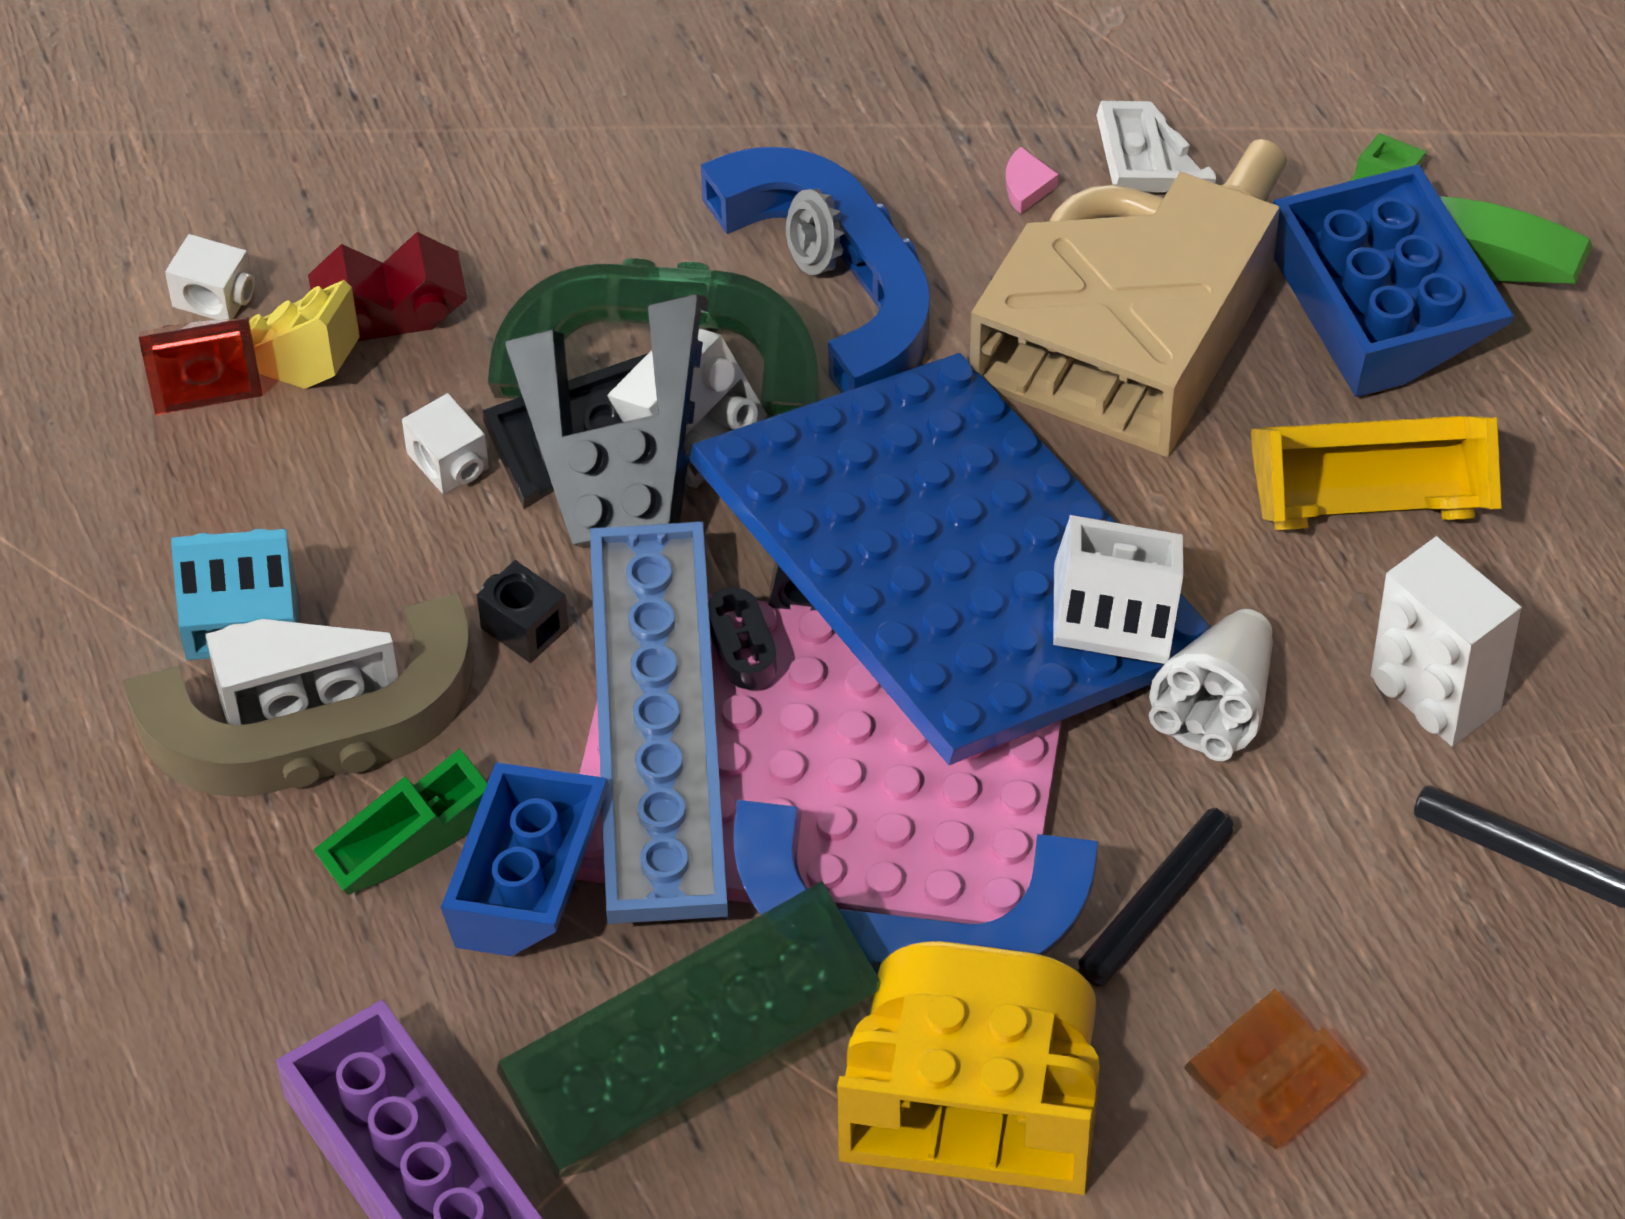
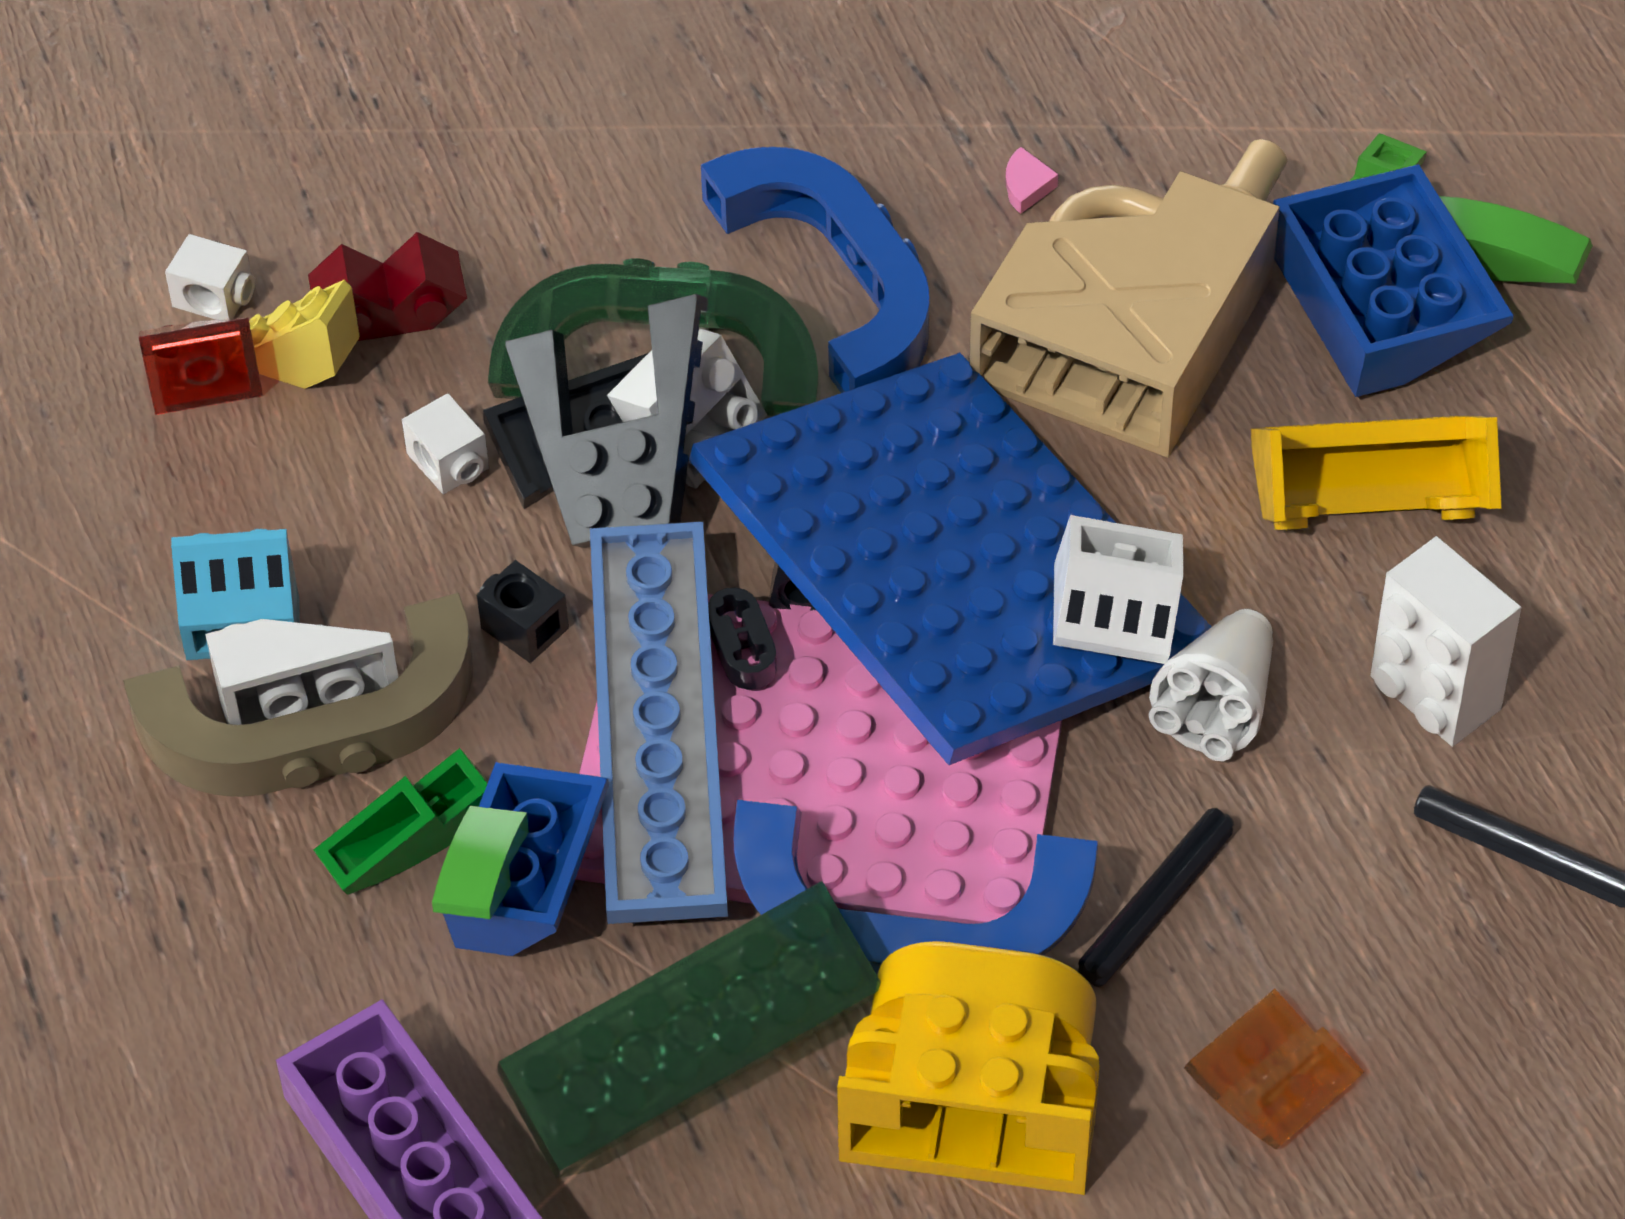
light grey gear [786,189,845,275] -> none
white wing [1096,101,1216,192] -> none
none -> bright green slope [432,806,529,919]

